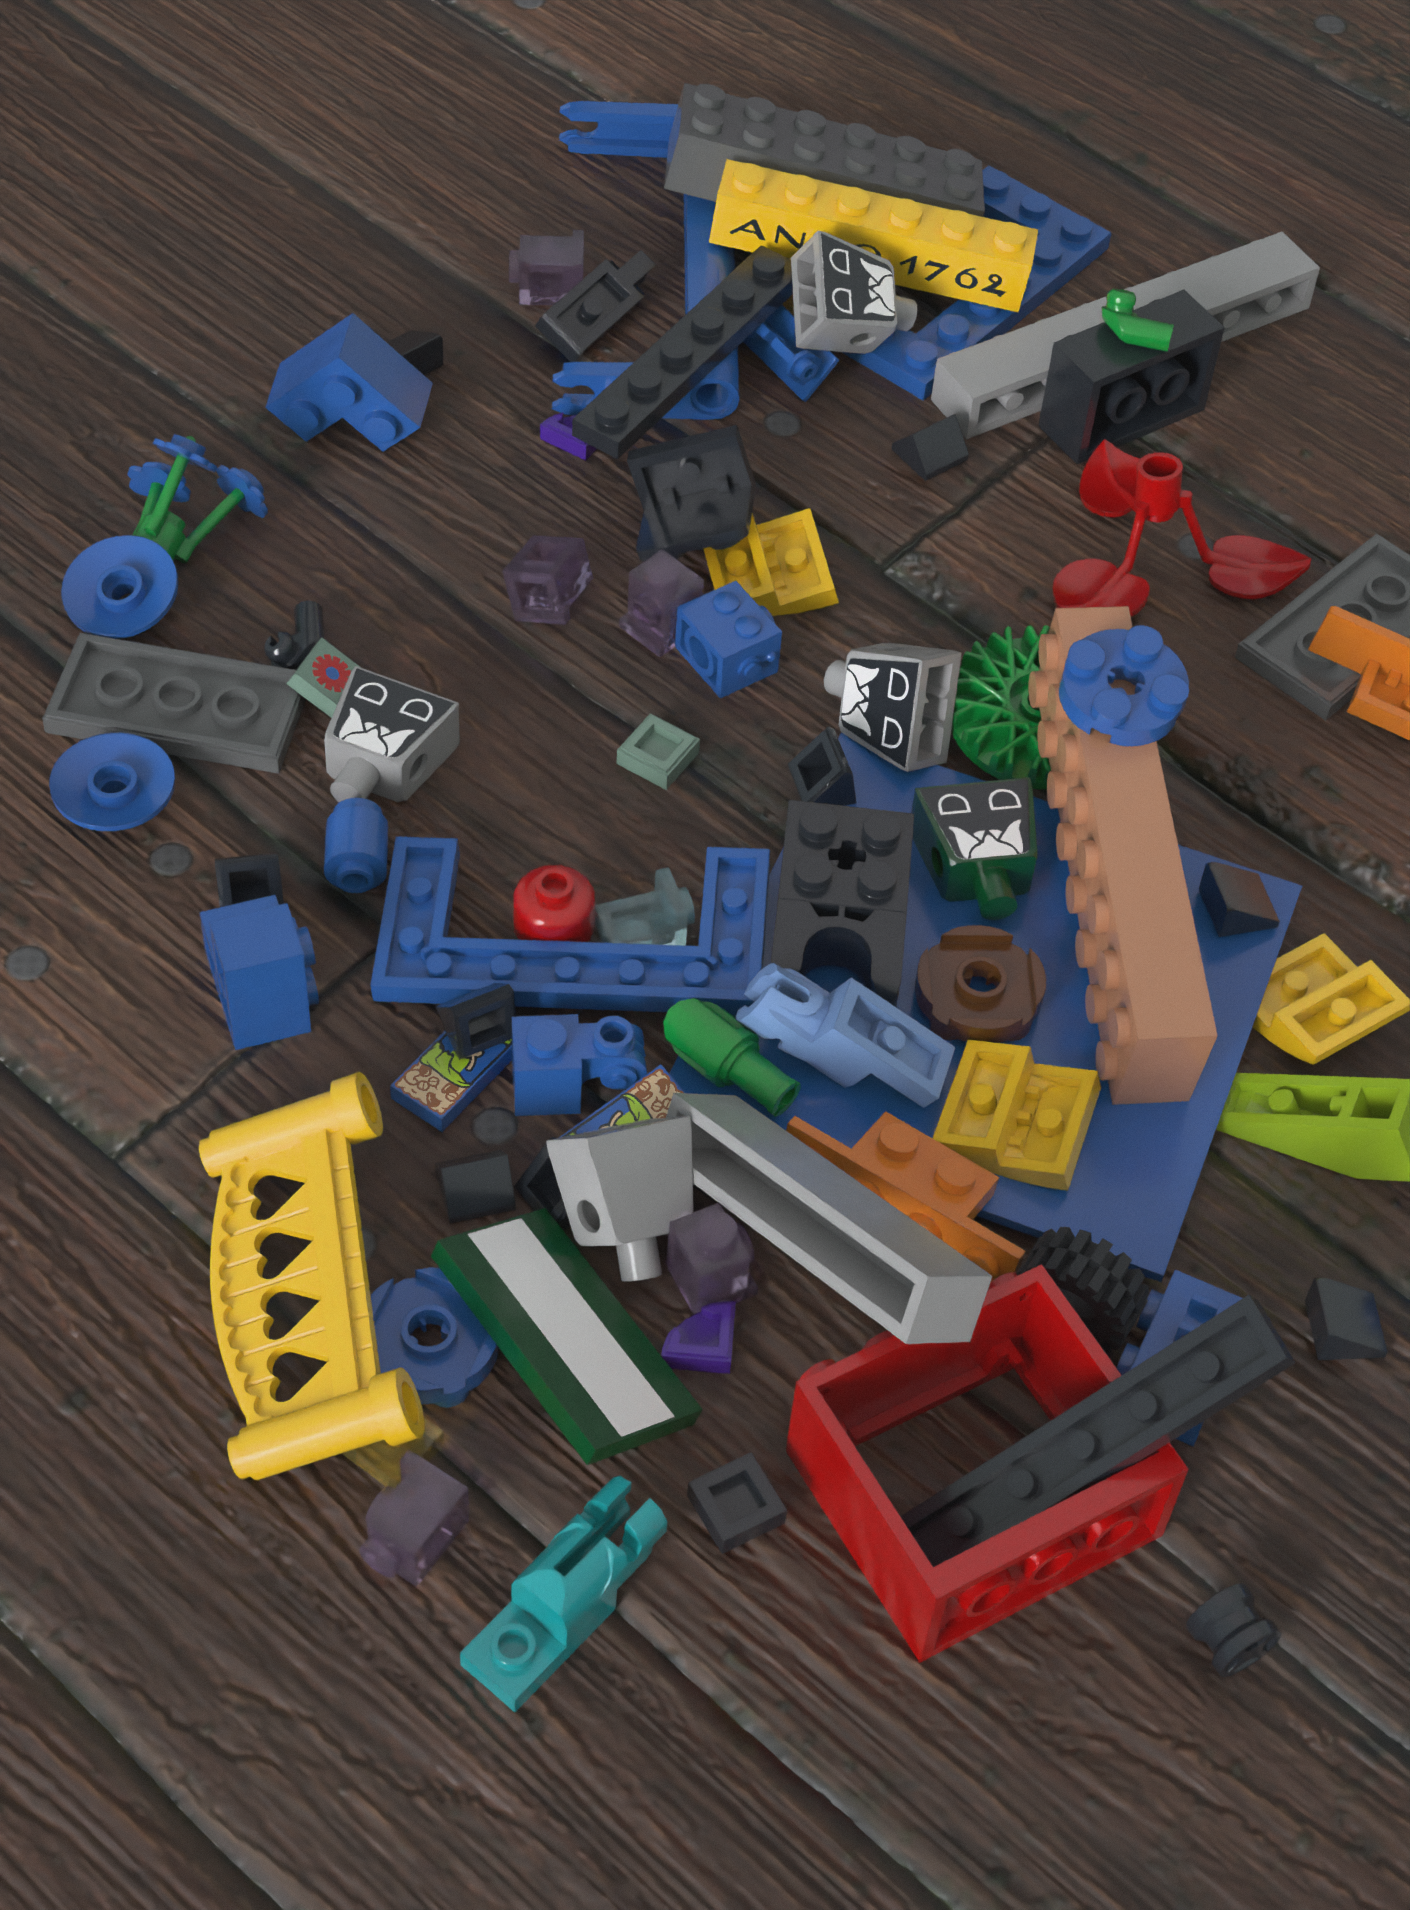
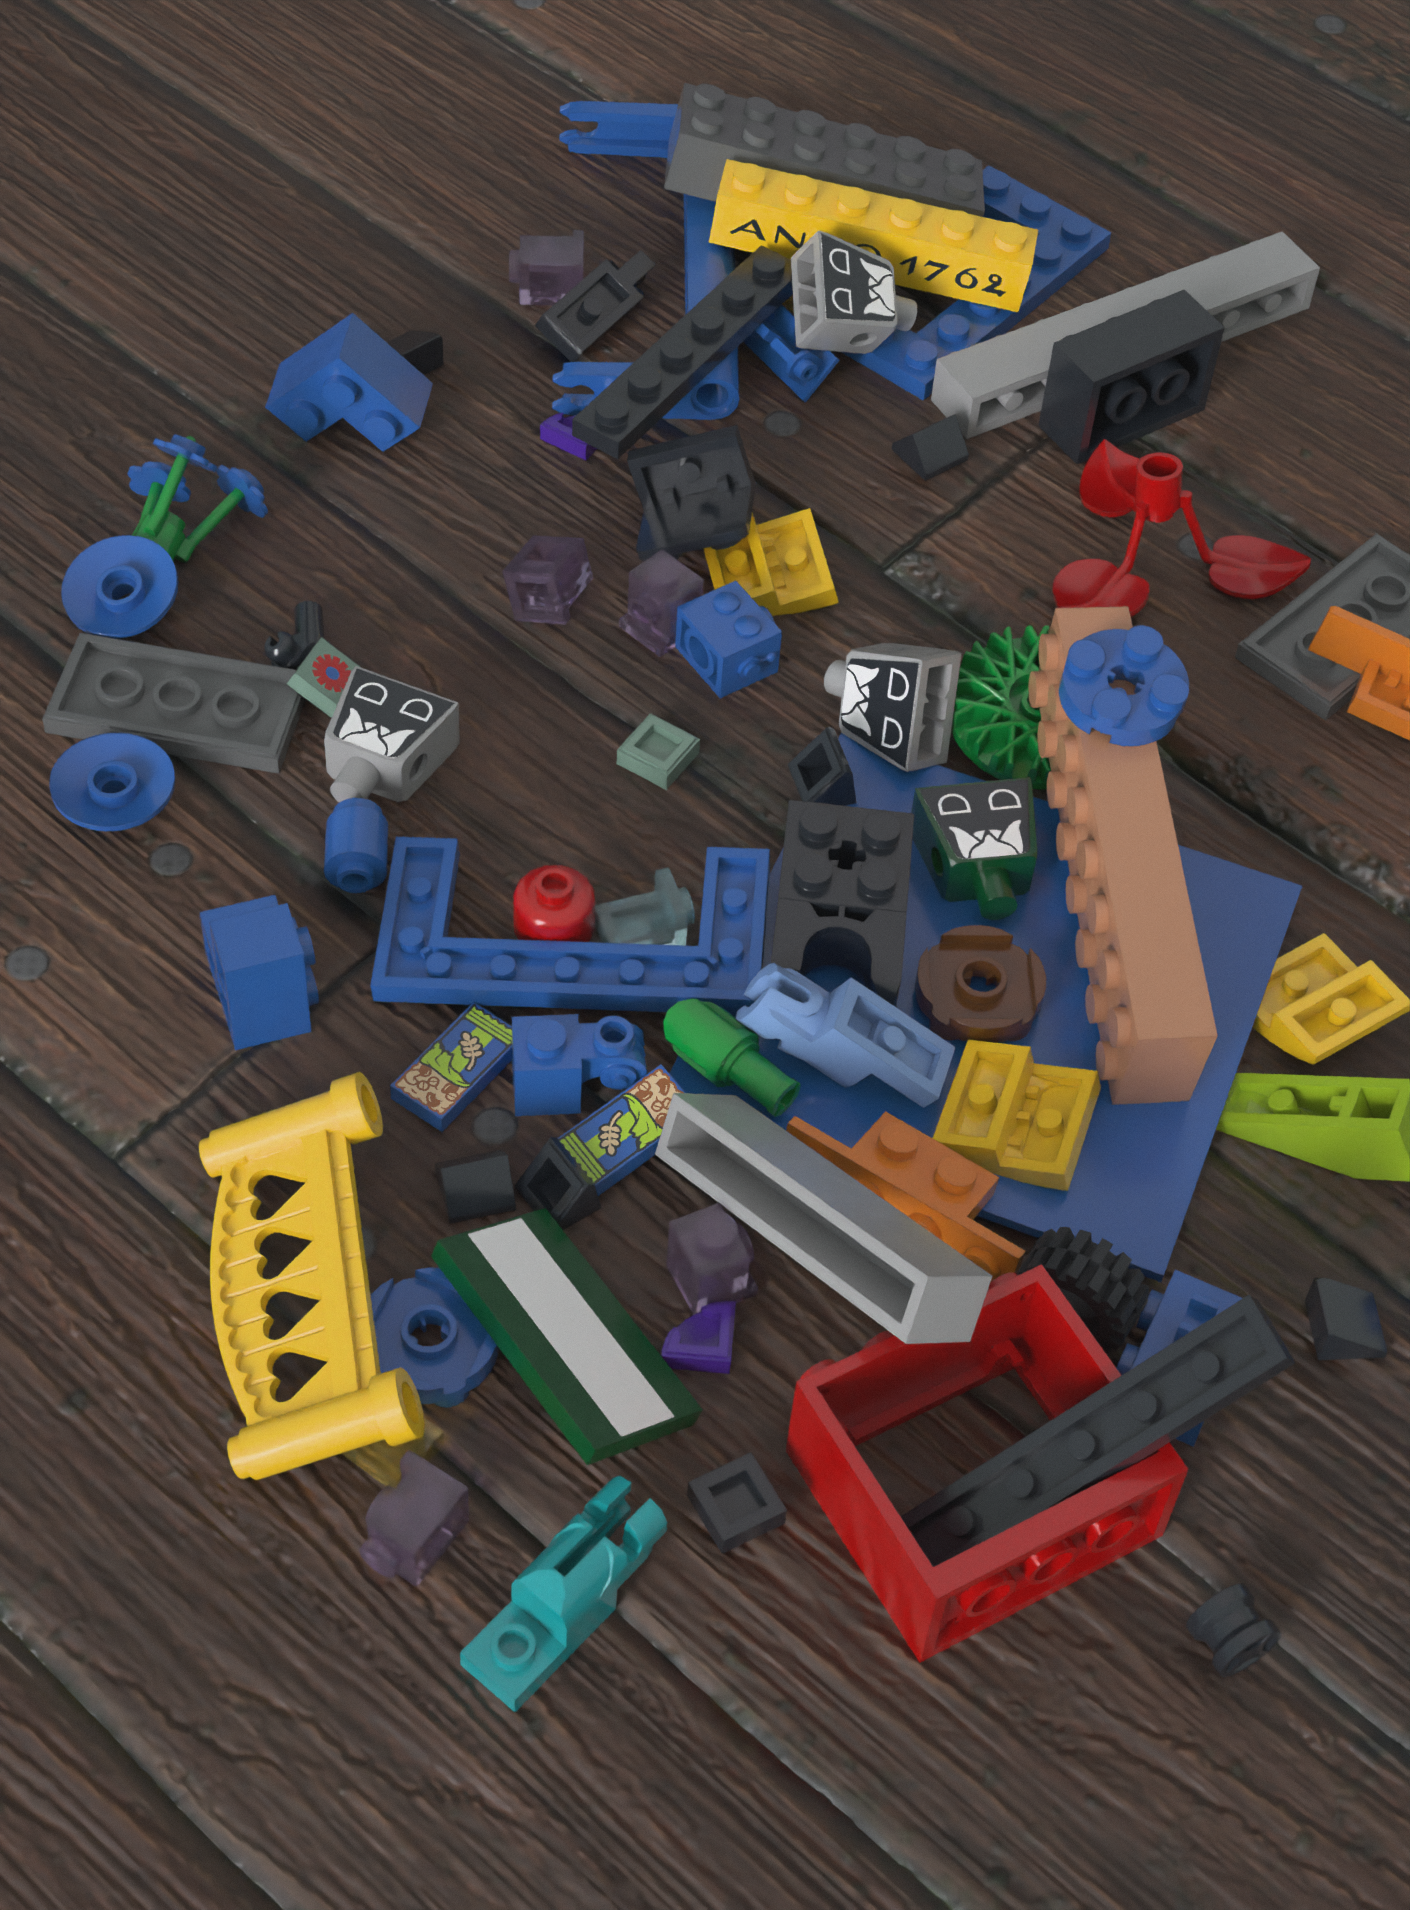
black slope [214,852,284,907] -> none
black slope [436,983,516,1060] -> none
light grey torso [546,1116,693,1281] -> none
green arm [1101,288,1174,352] -> none
black slope [1199,862,1280,937] -> none

